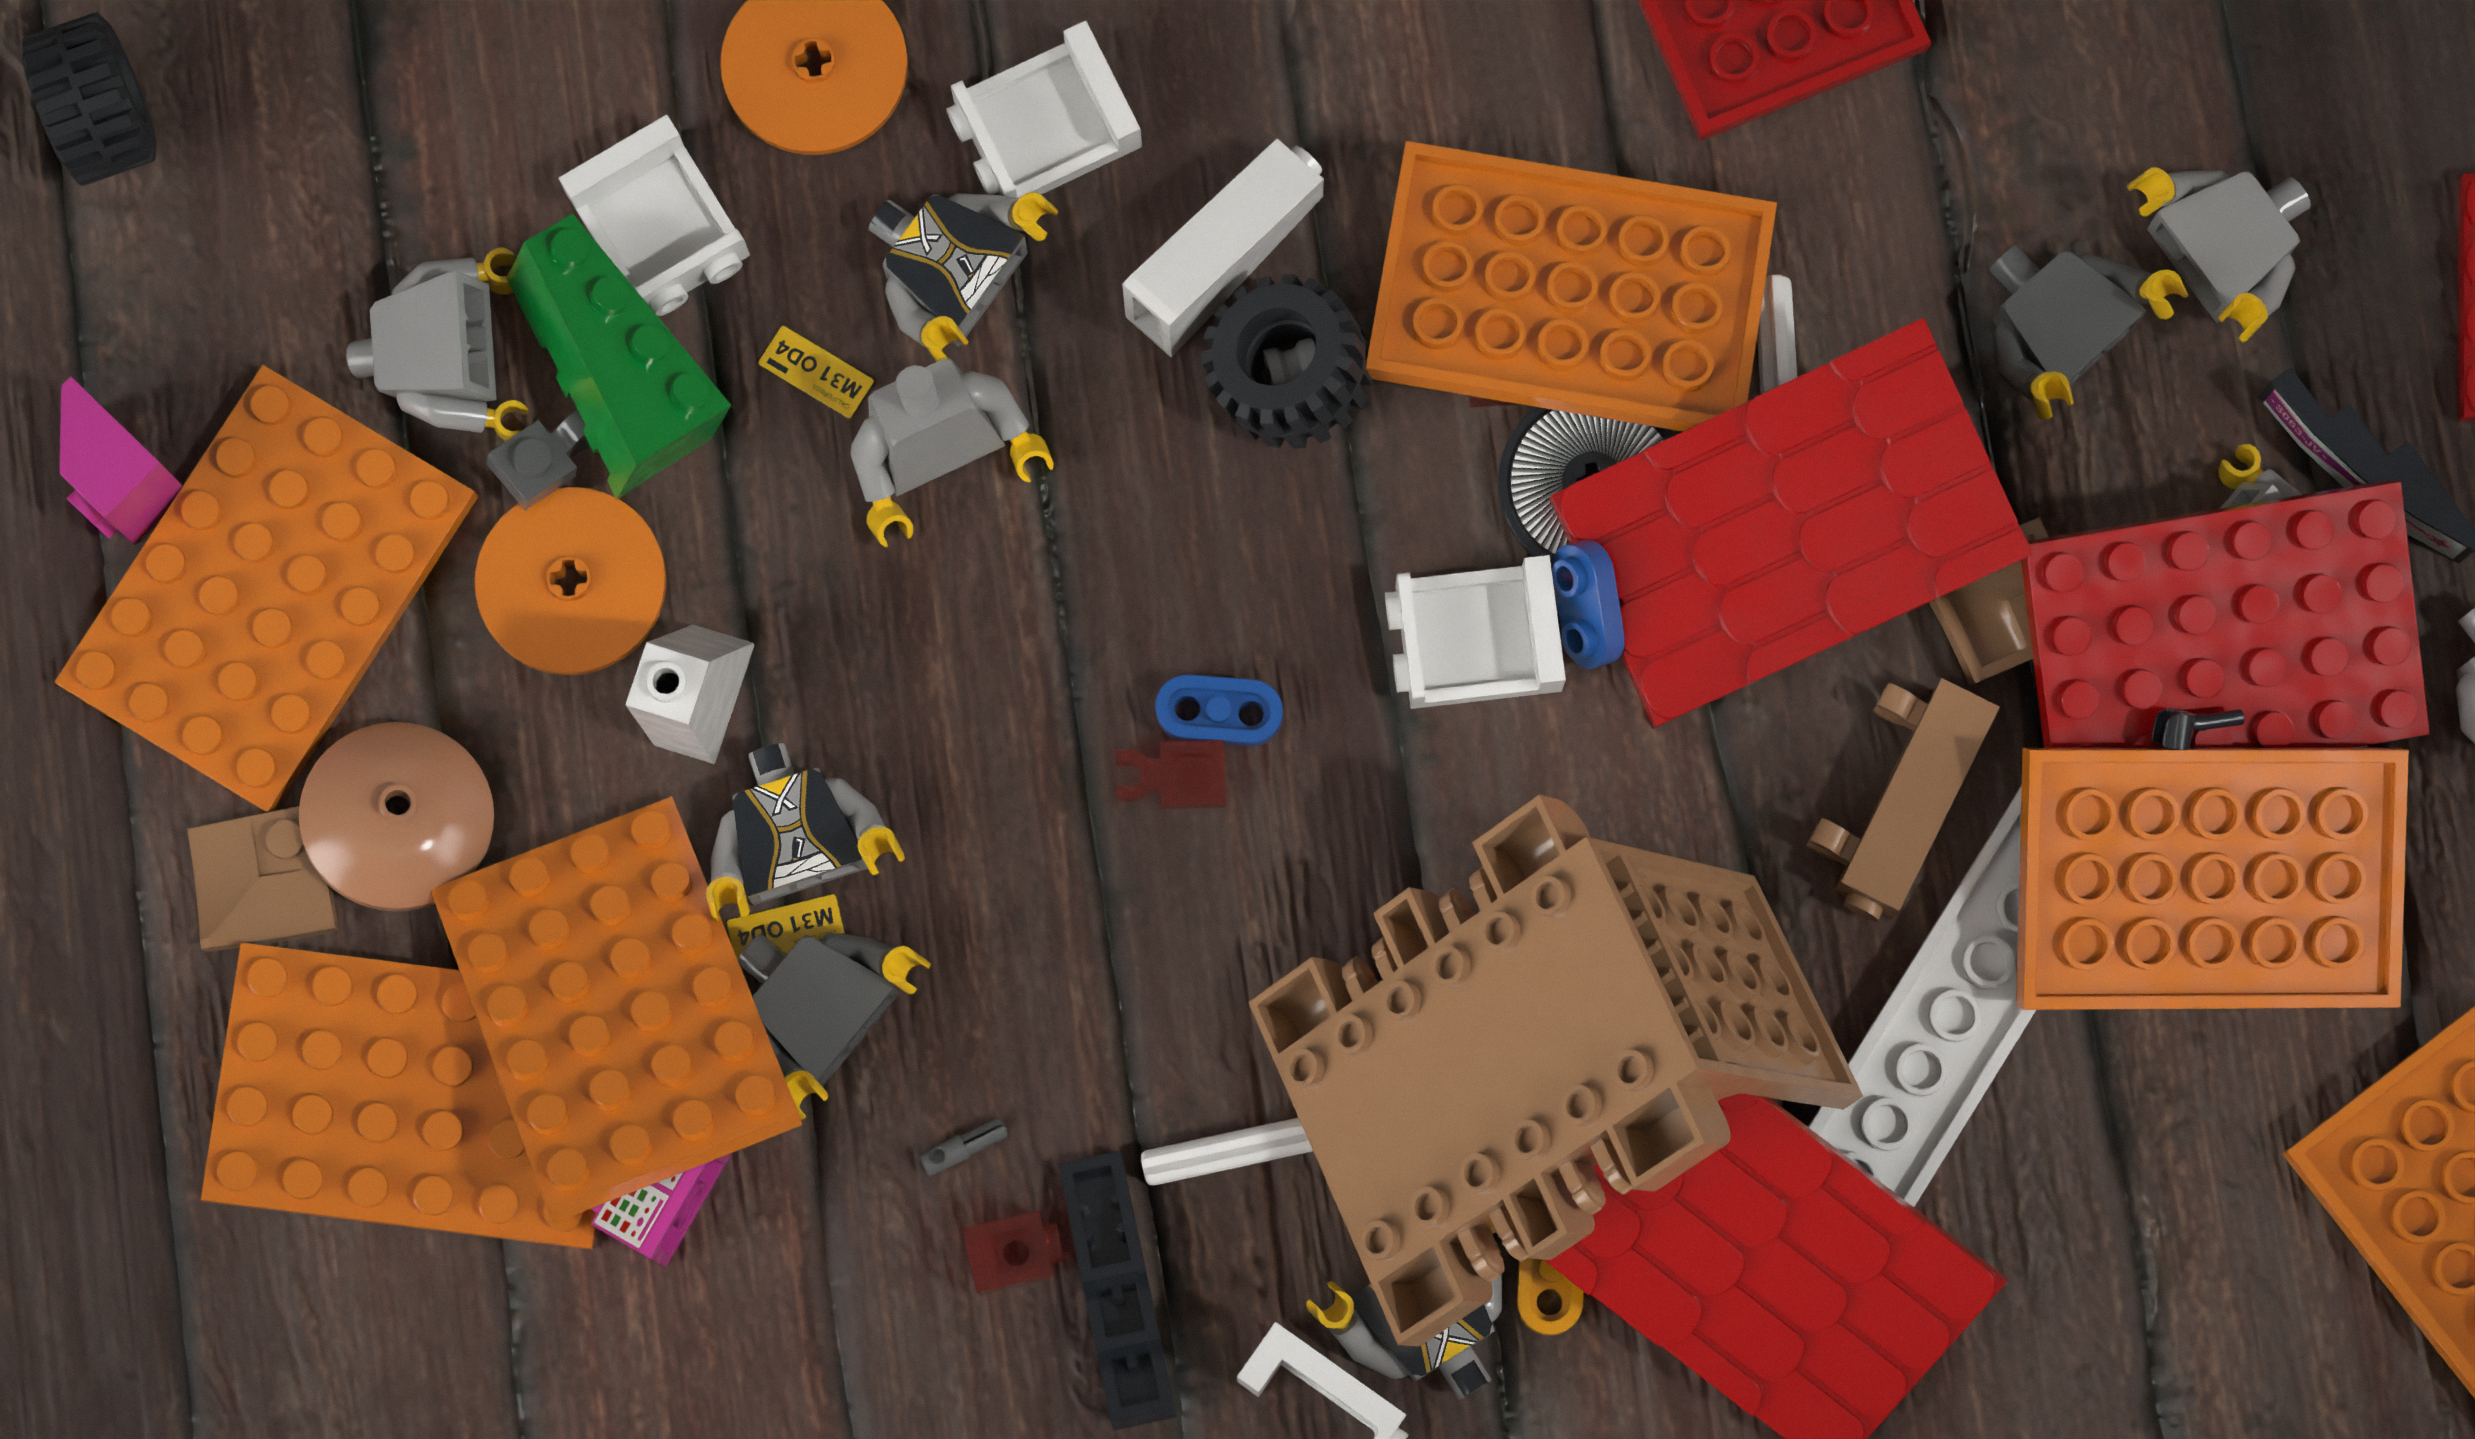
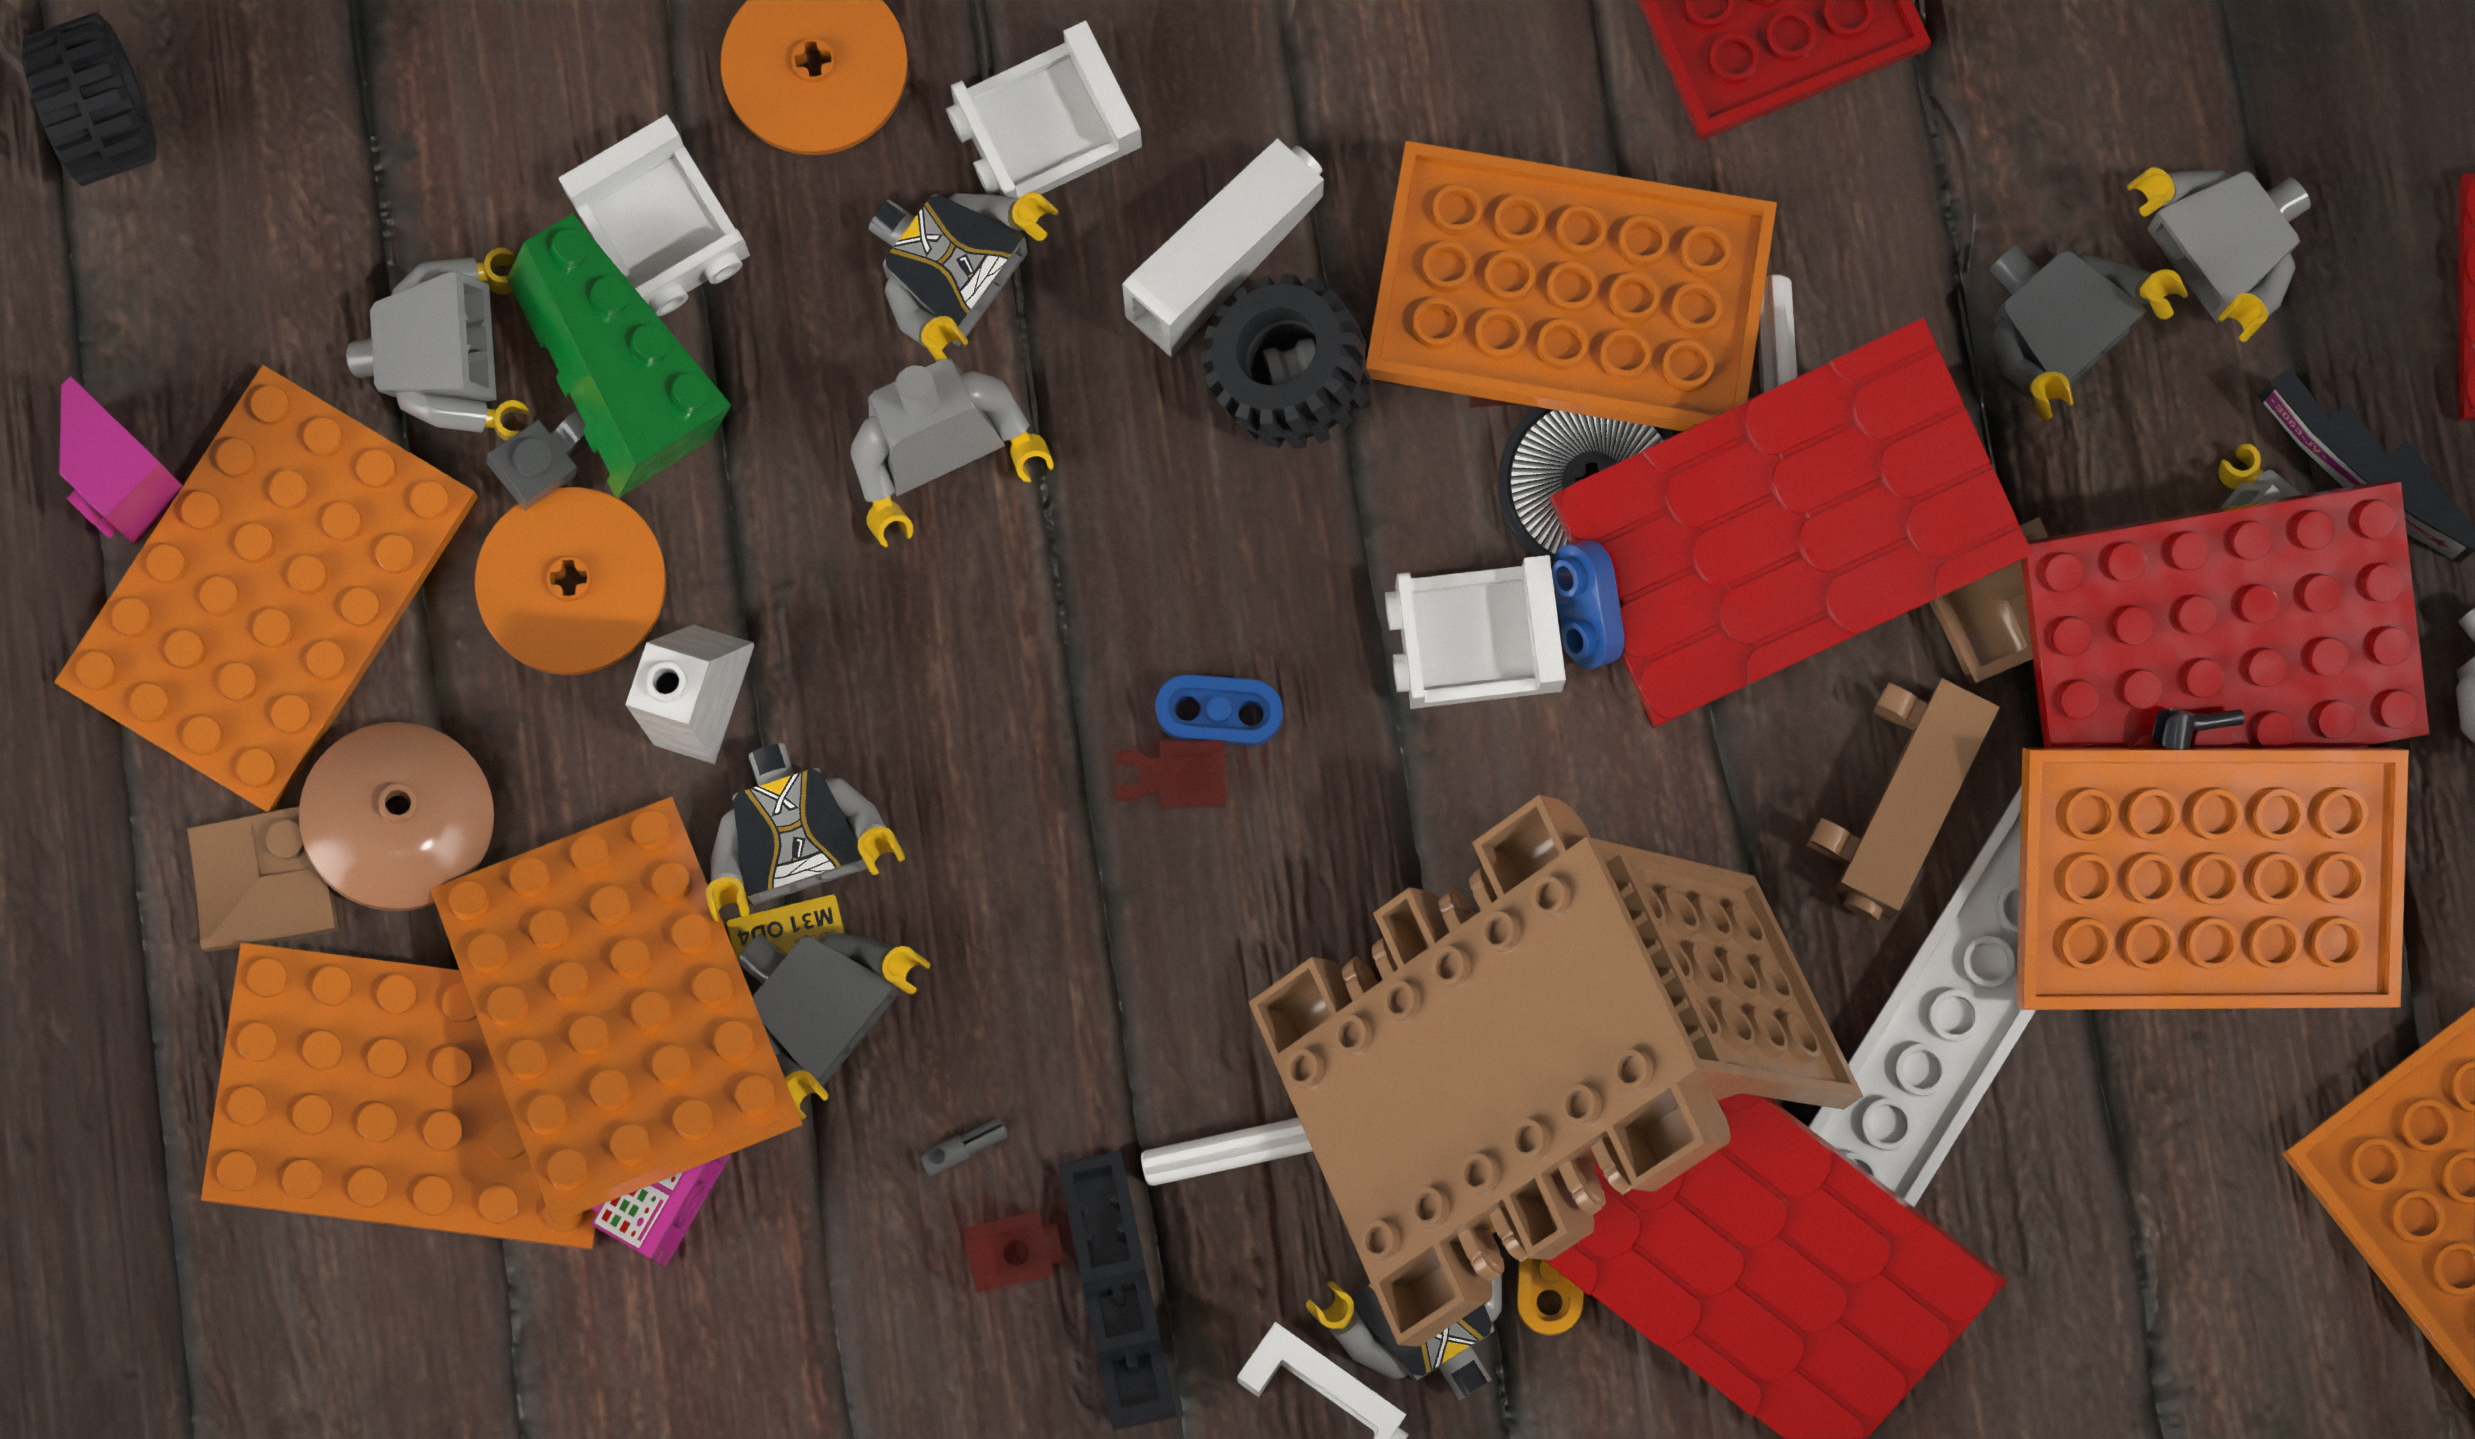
yellow sticker [758,326,874,418] -> none

